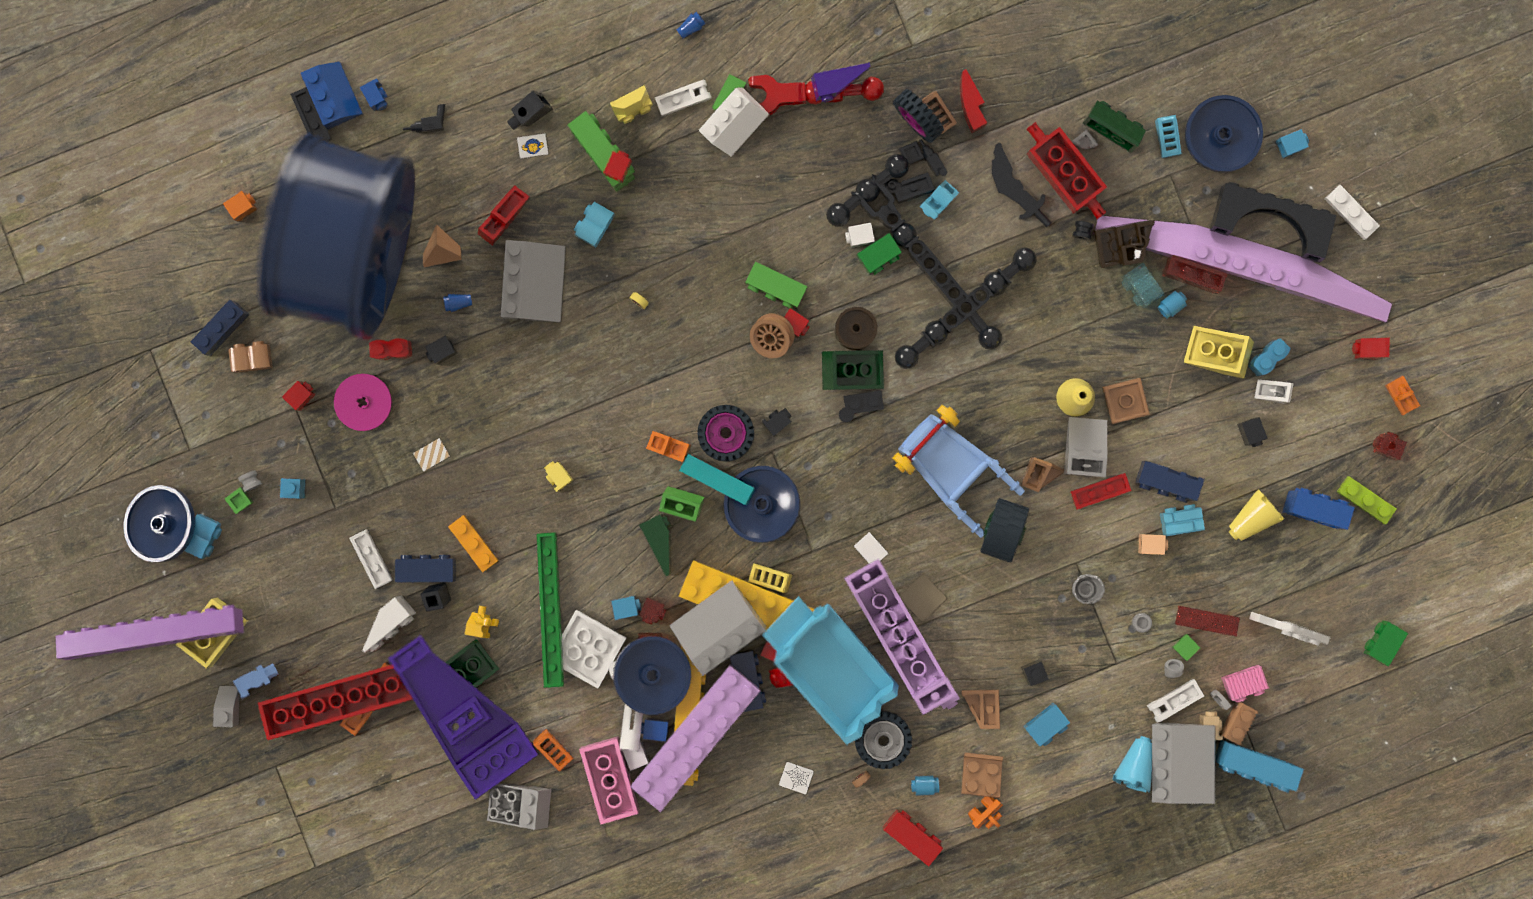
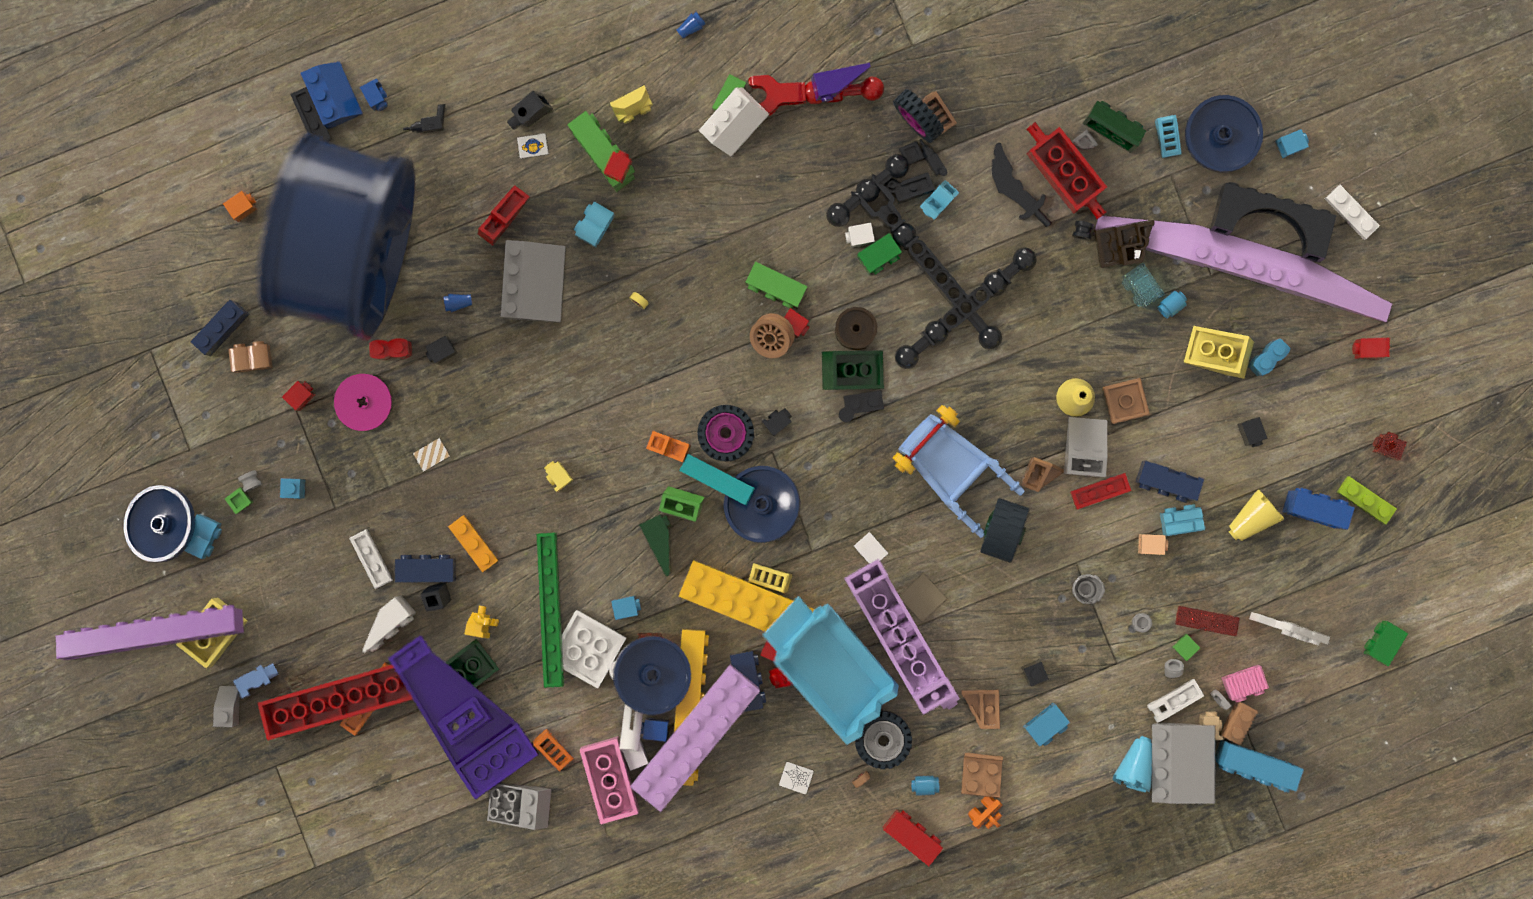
medium nougat slope [423,224,462,267] -> none
clear red brick [639,597,667,625] -> none
white plate [655,80,712,117] -> none
light grey slope [670,580,767,676] -> none
red slope [960,69,987,133] -> none
clear red brick [1162,255,1227,294] -> none
white slope [1255,379,1293,404] -> none
orange hips [1385,376,1420,415] -> none

